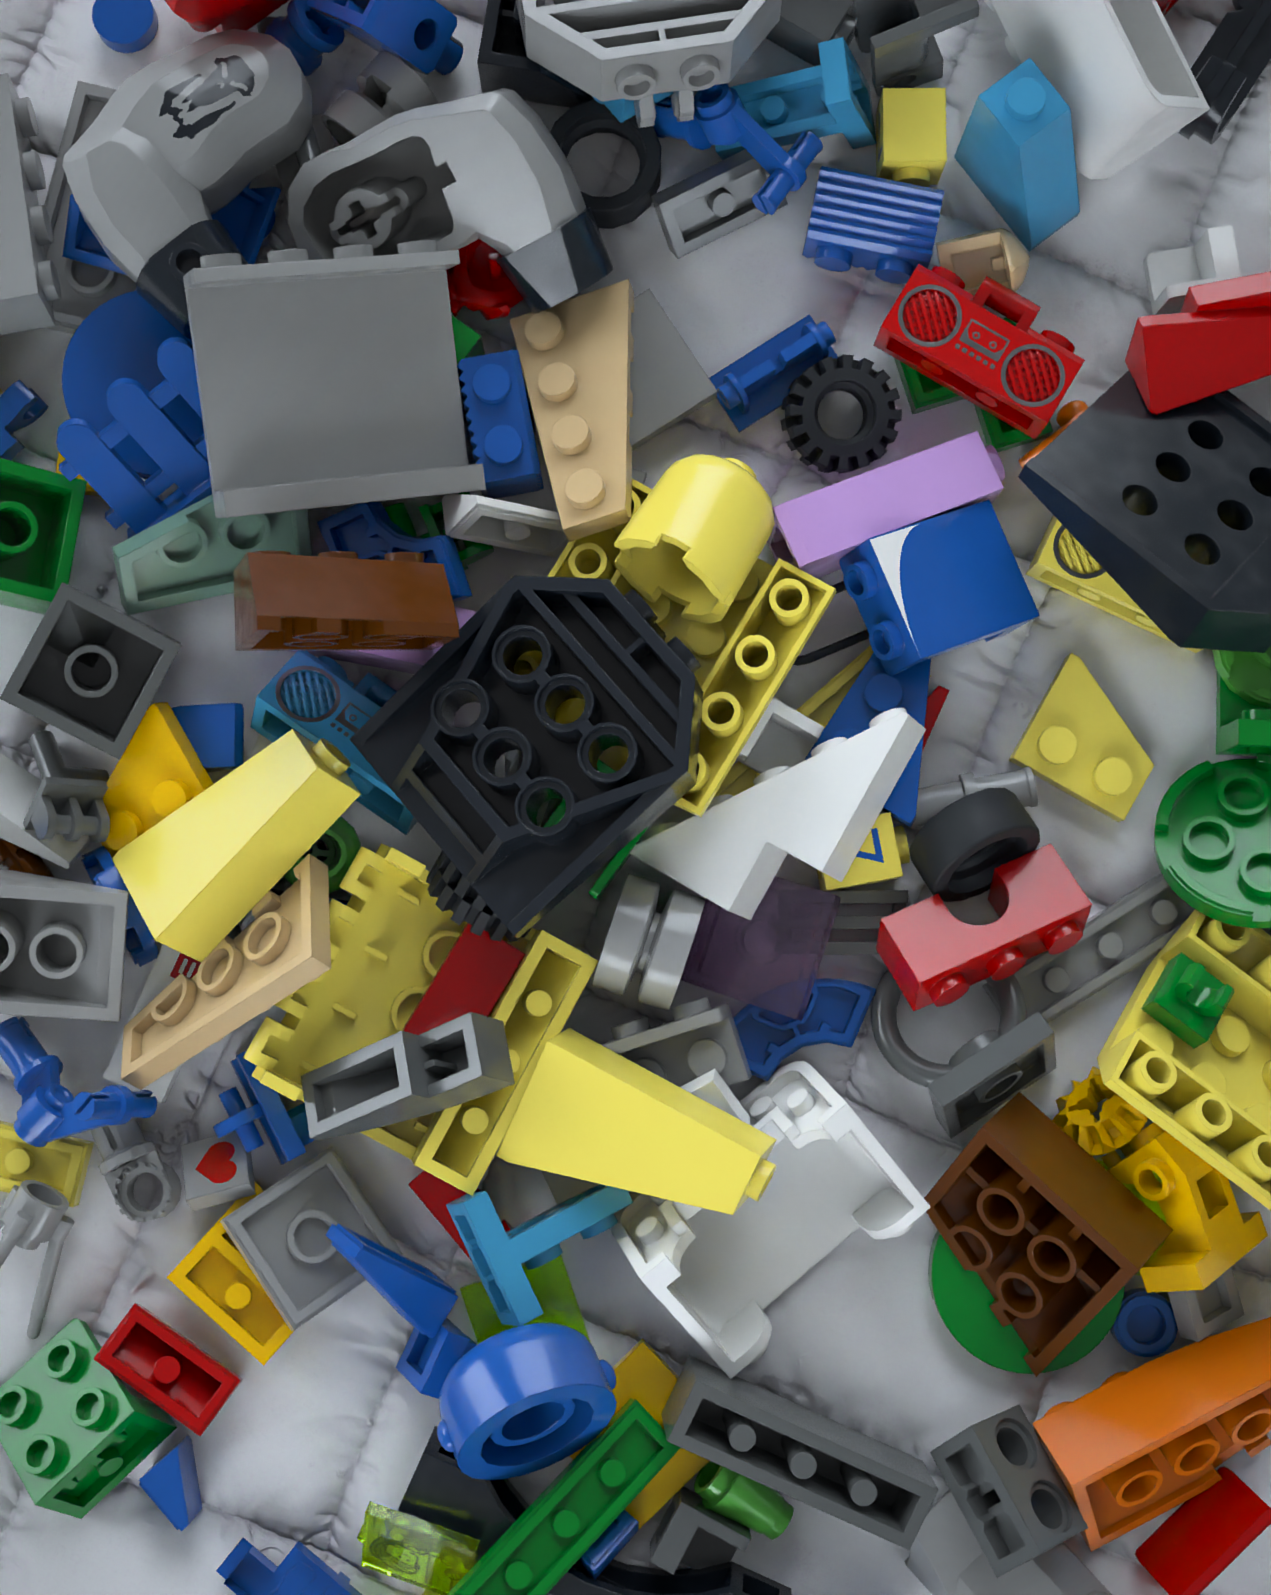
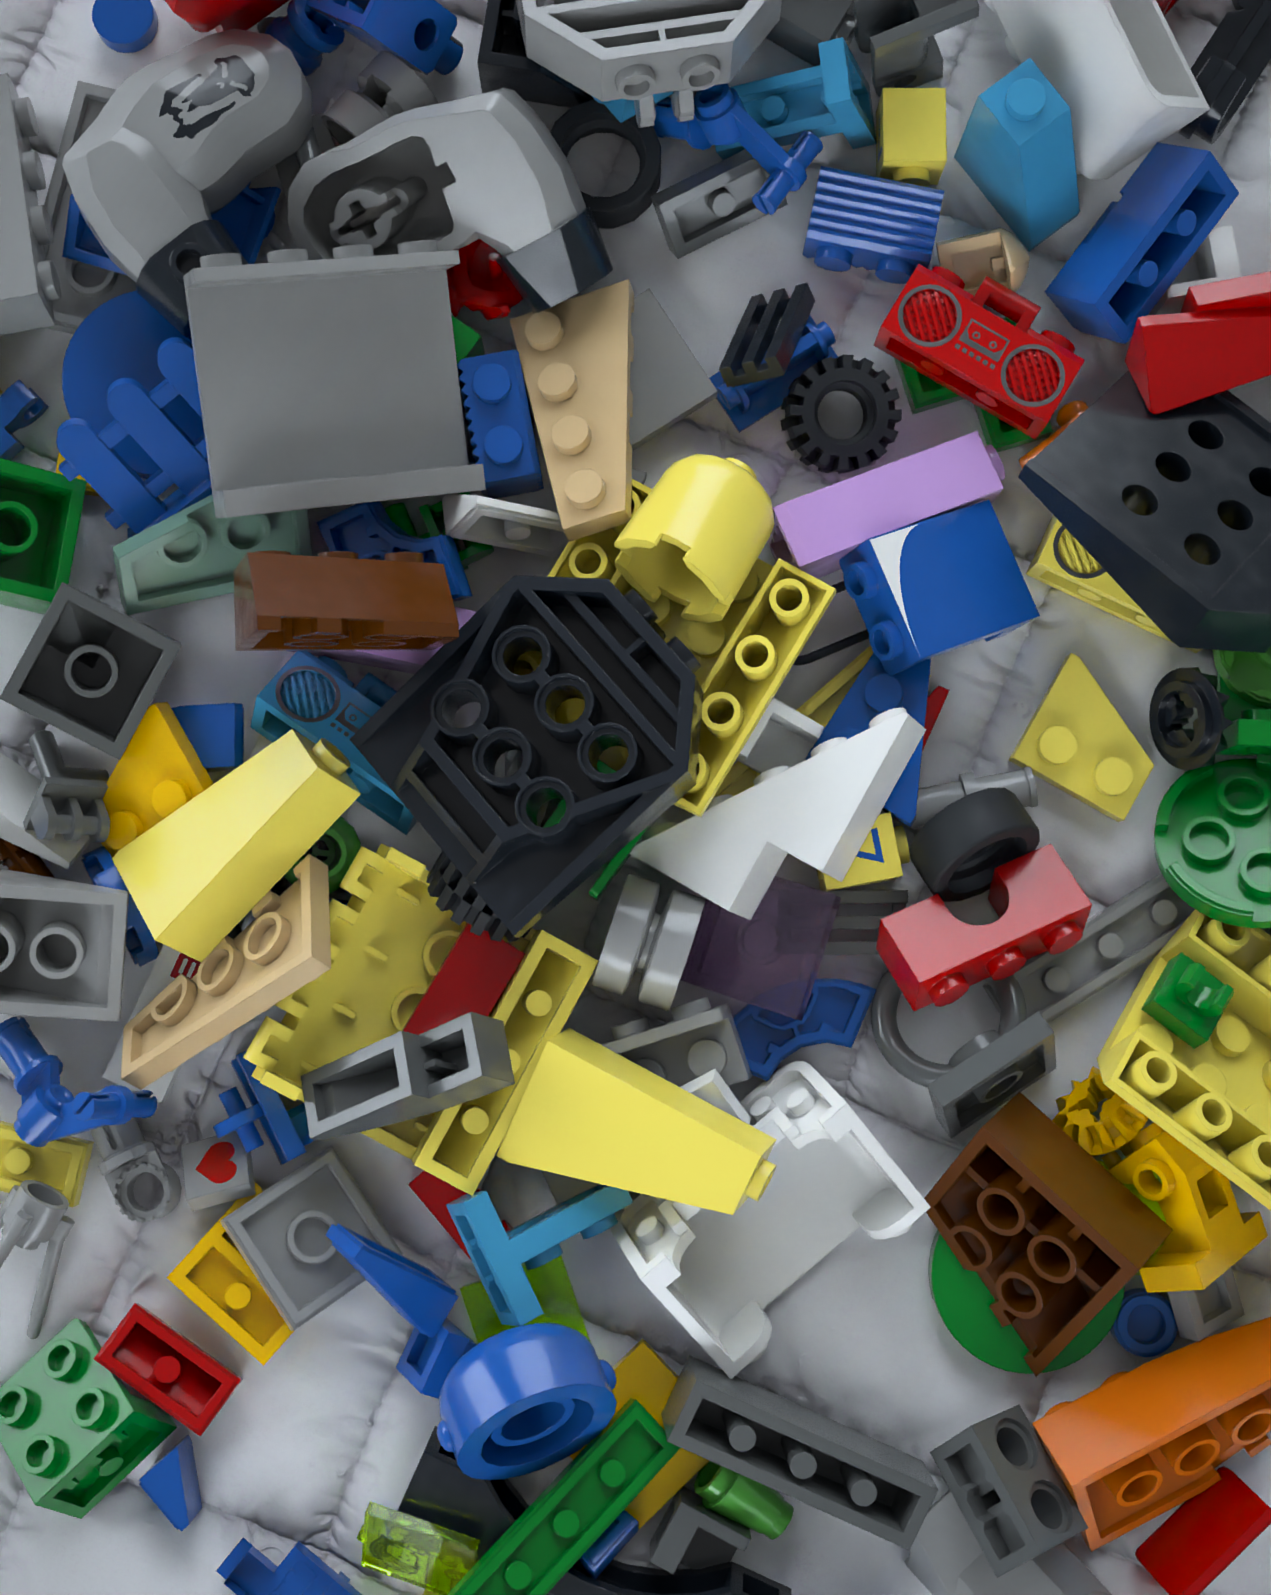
none -> black tile [719,283,815,387]
none -> blue piece [1045,142,1239,344]
none -> black gear [1149,667,1233,770]

